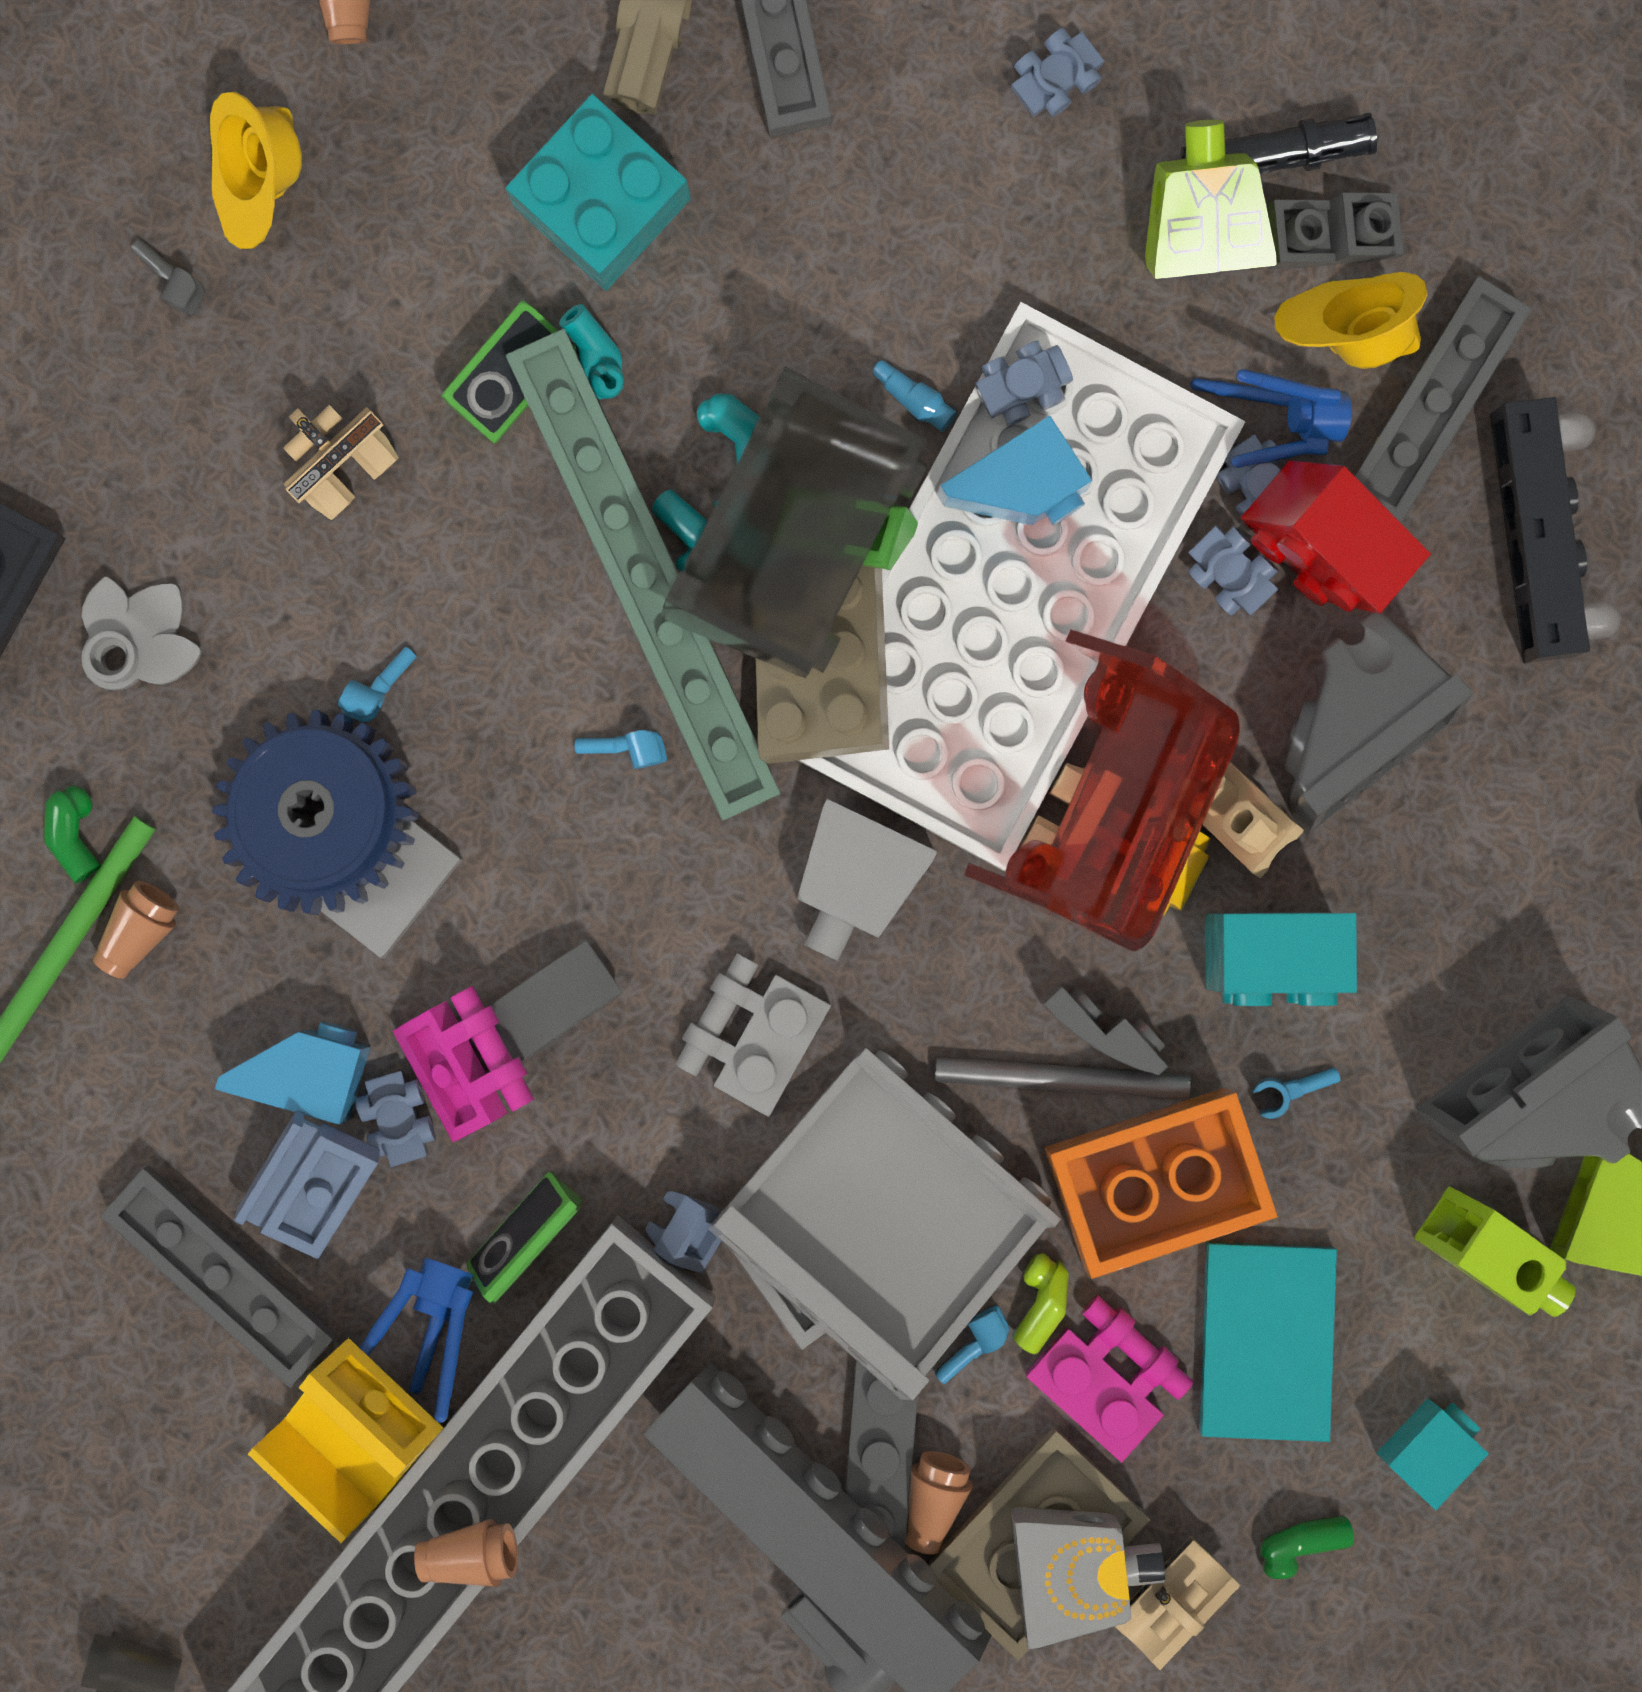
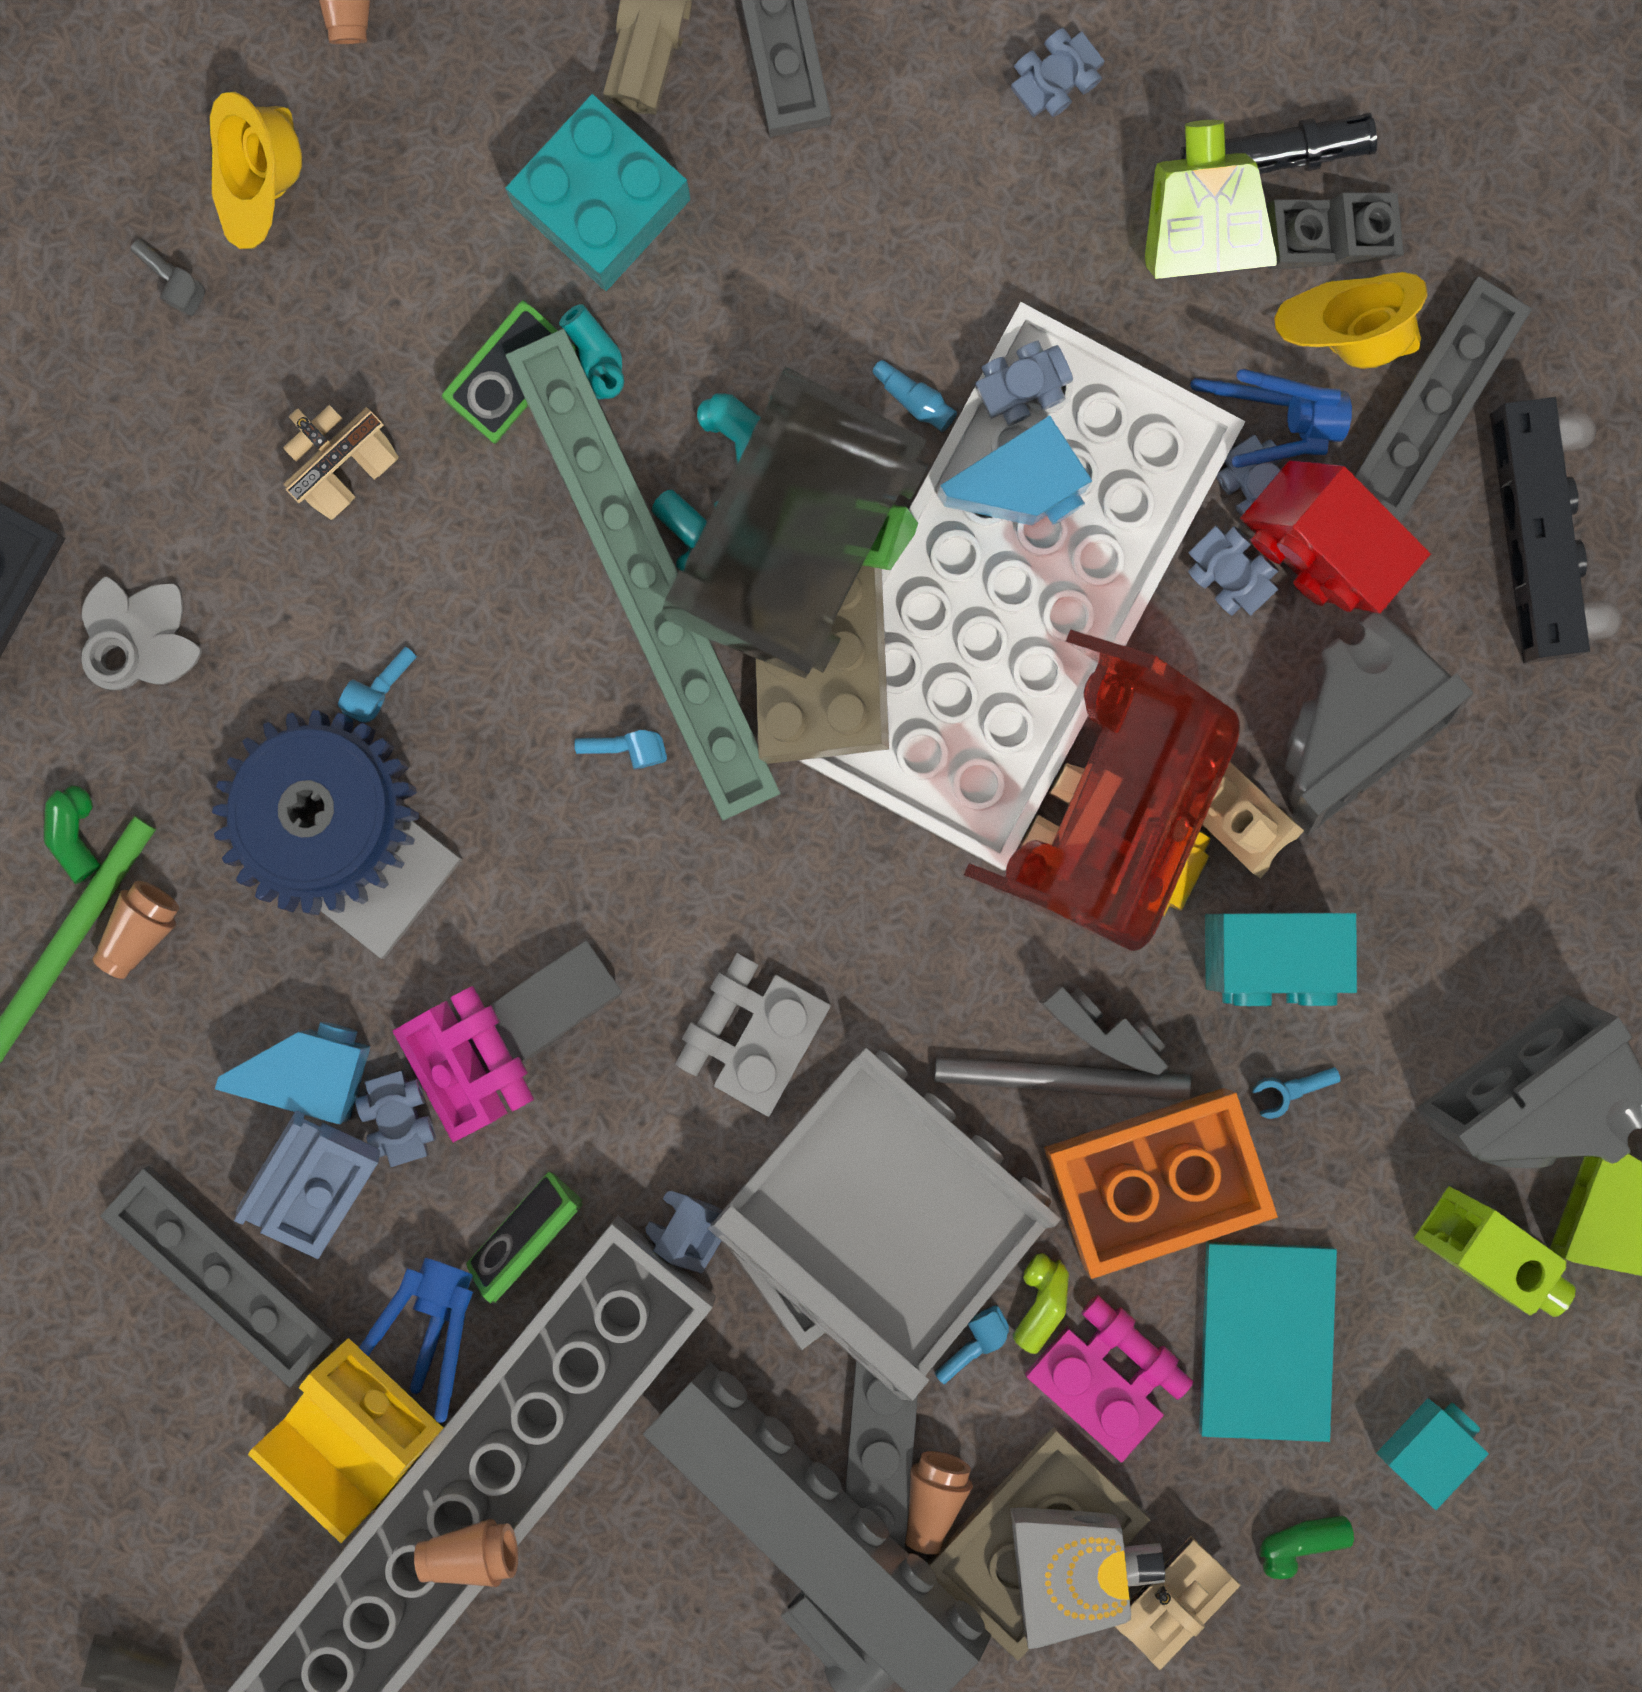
light grey torso [797,799,937,961] -> none

